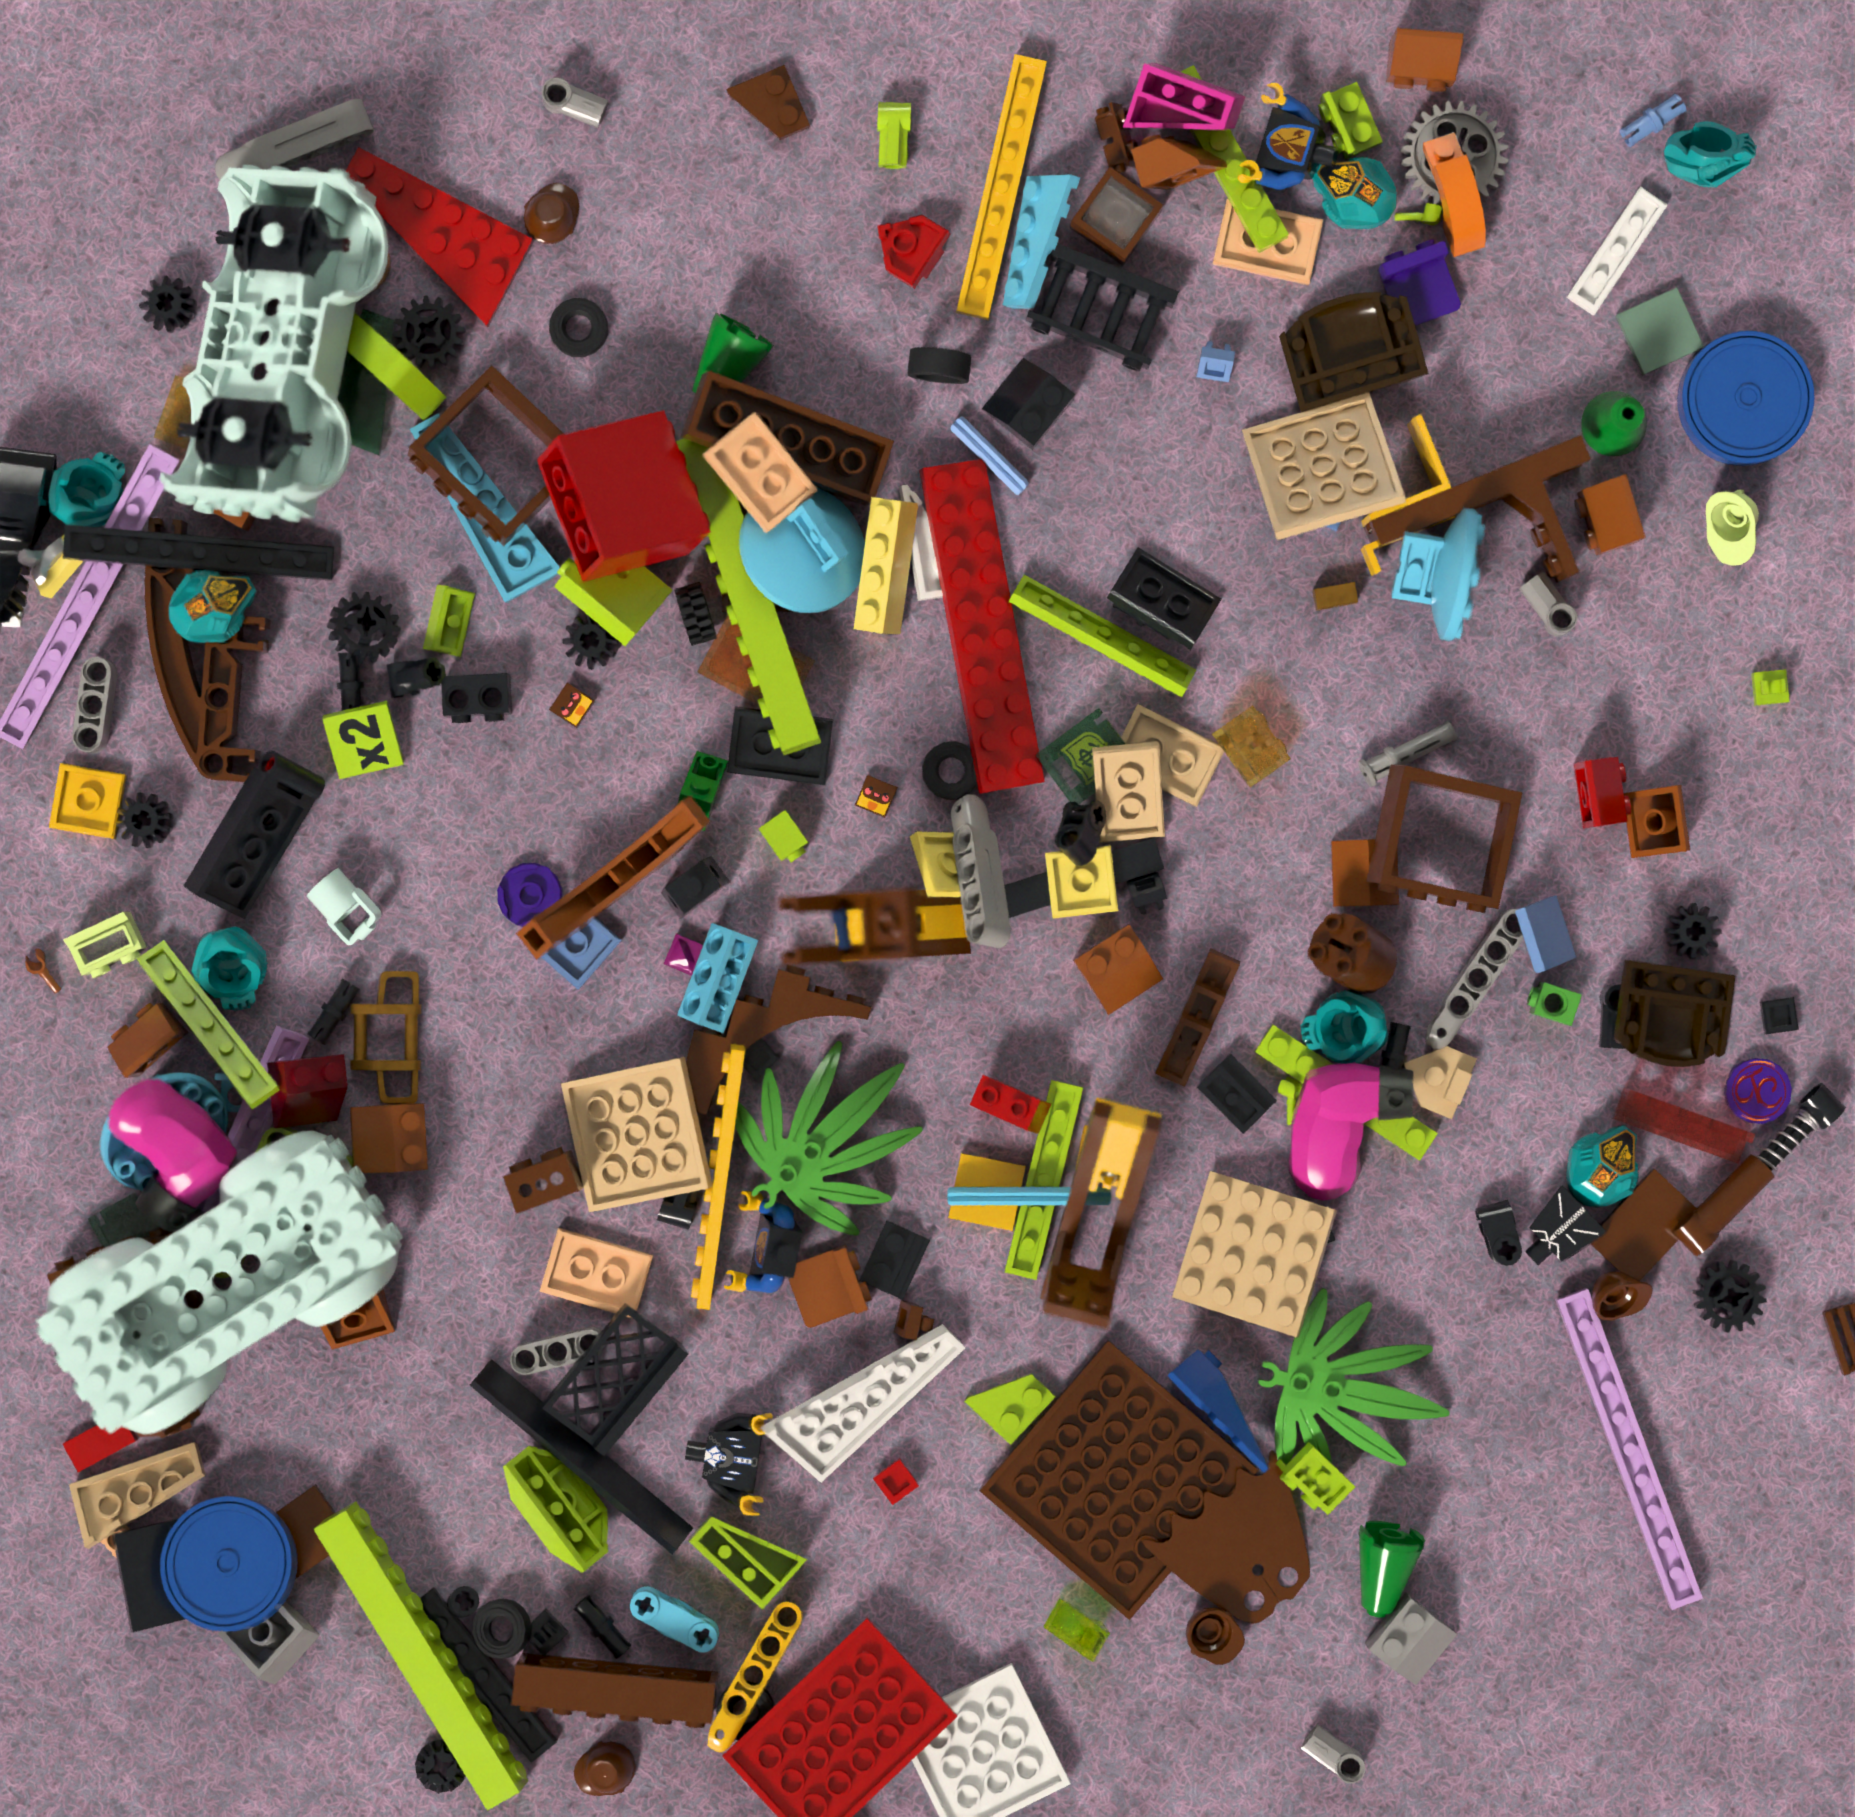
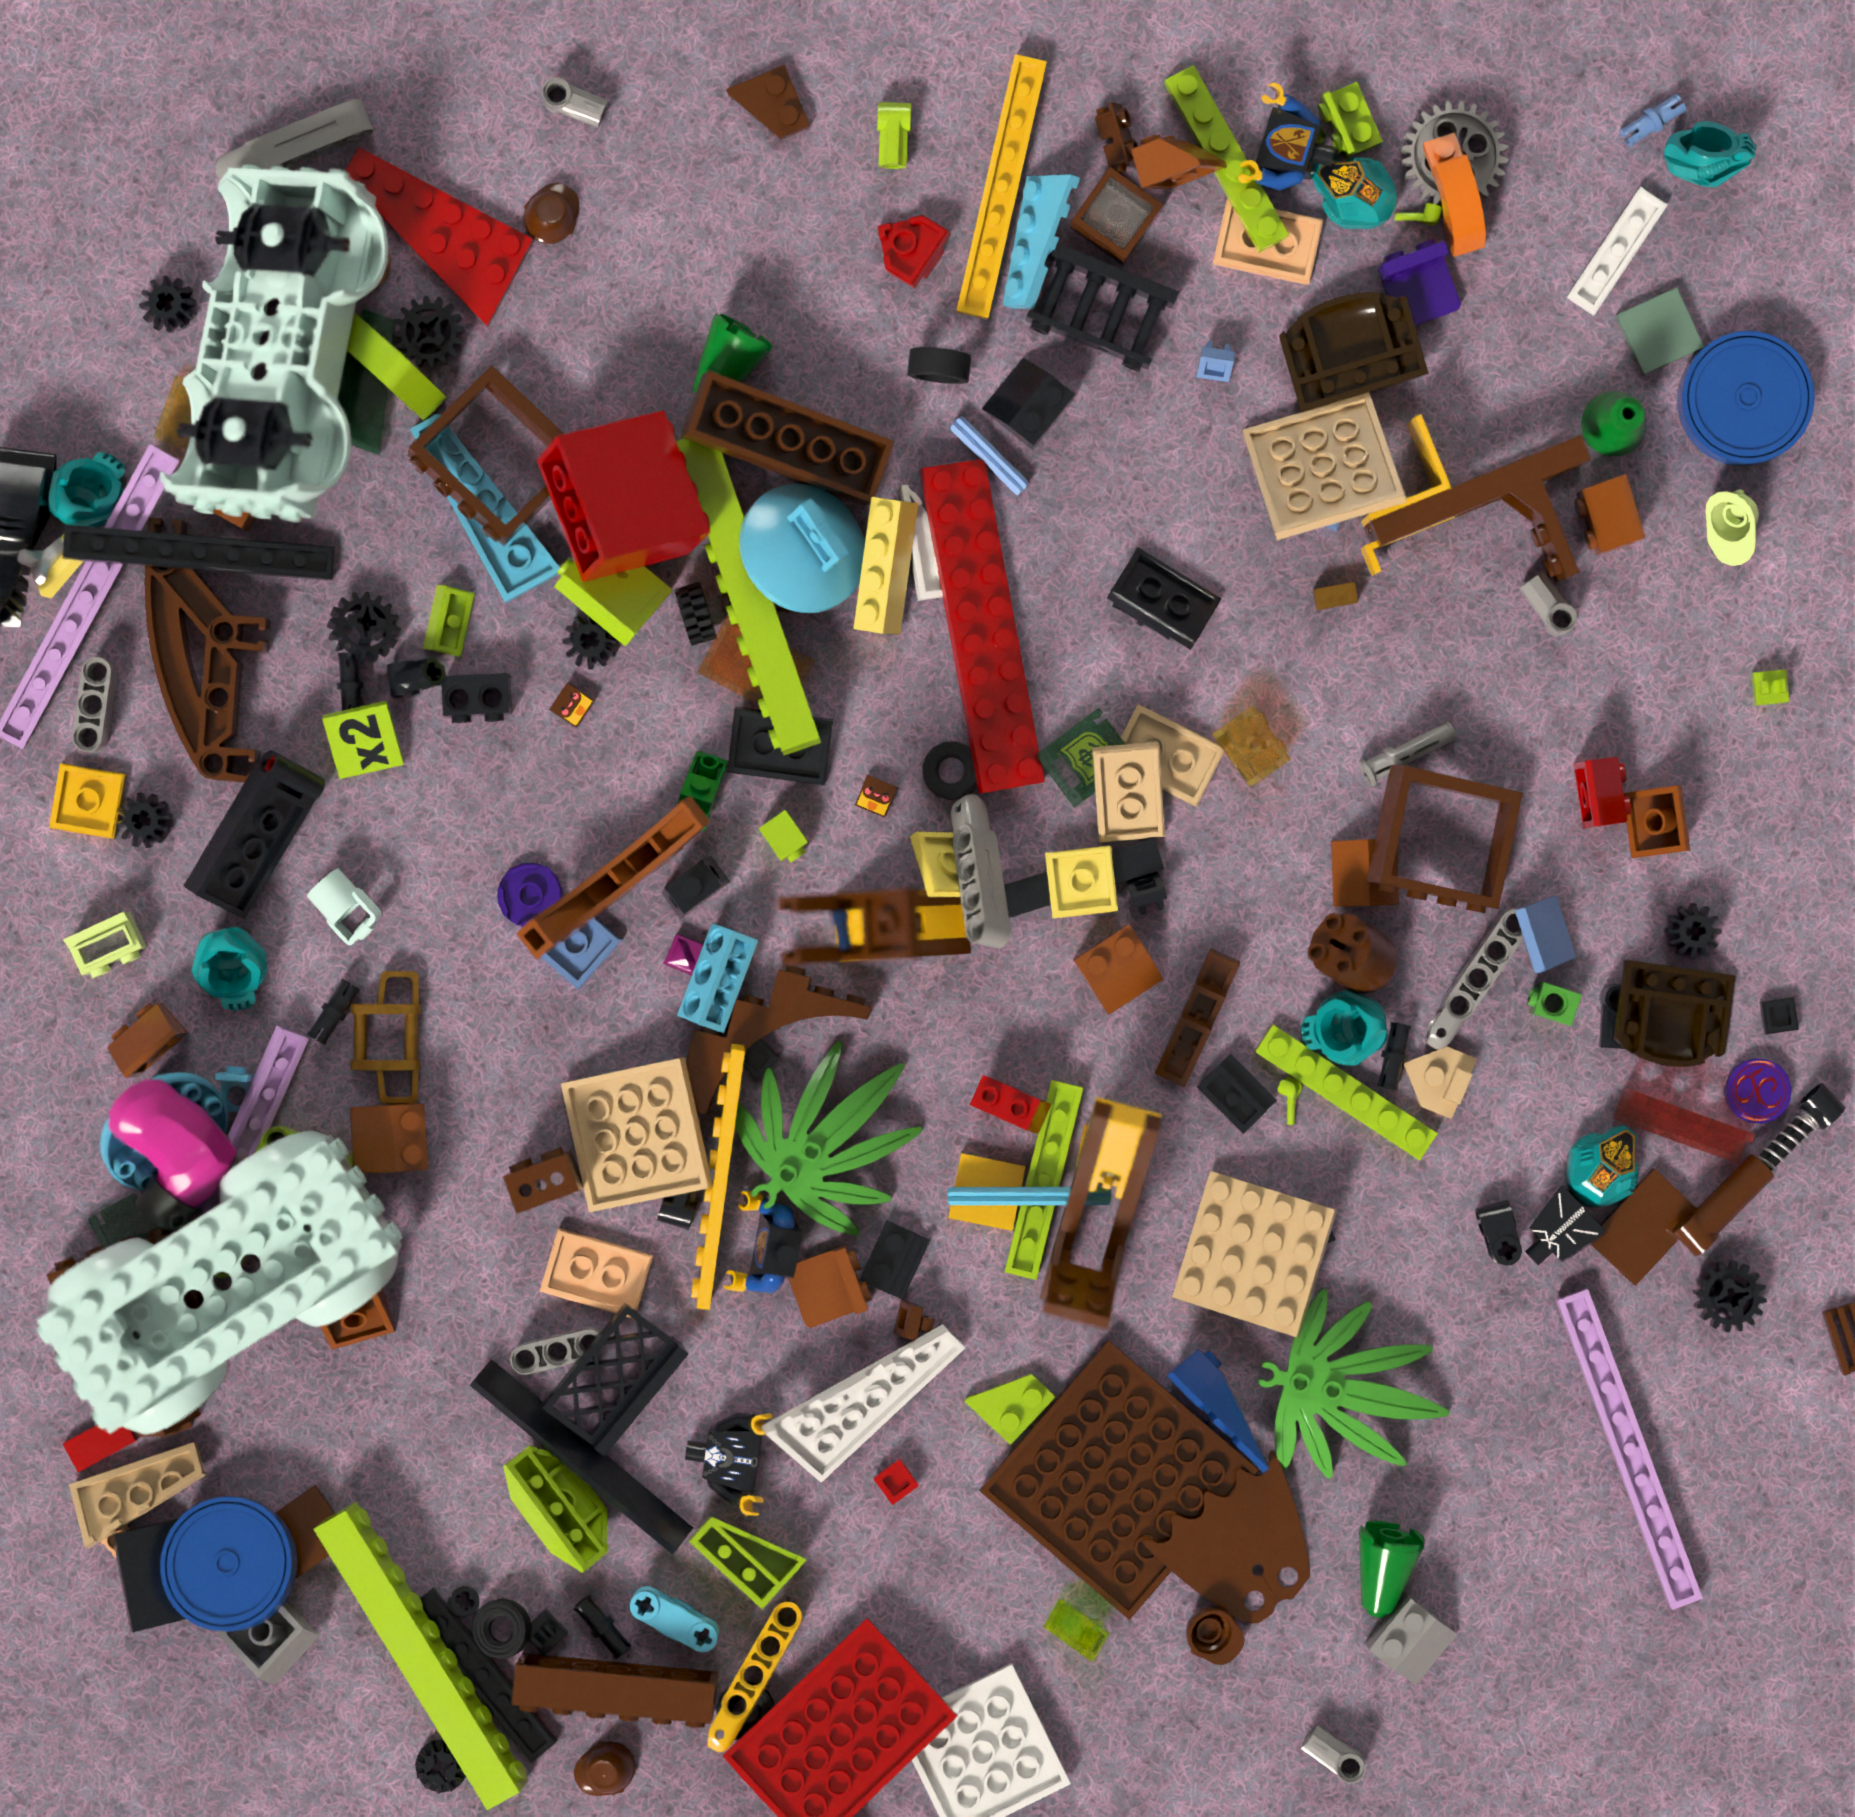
dark orange hand [25,949,61,994] -> none
lime plate [137,940,279,1110] -> none
teal helmet [168,570,257,642] -> none
dark red slope [267,1054,348,1129] -> none
black tyre [549,298,608,358] -> none
light nougat tile [702,412,818,533] -> none
lime plate [1009,575,1196,697] -> none
black piece [1055,801,1106,866] -> none
dark pink wedge [1123,63,1246,130] -> none
lime bracket [1275,1442,1355,1515] -> none
dark pink piece [1288,1063,1413,1201] -> none
dark orange slope [1386,28,1464,92] -> none
medium azure bracket [1391,508,1484,641] -> none
reddish brown hat [1592,1271,1653,1321] -> none

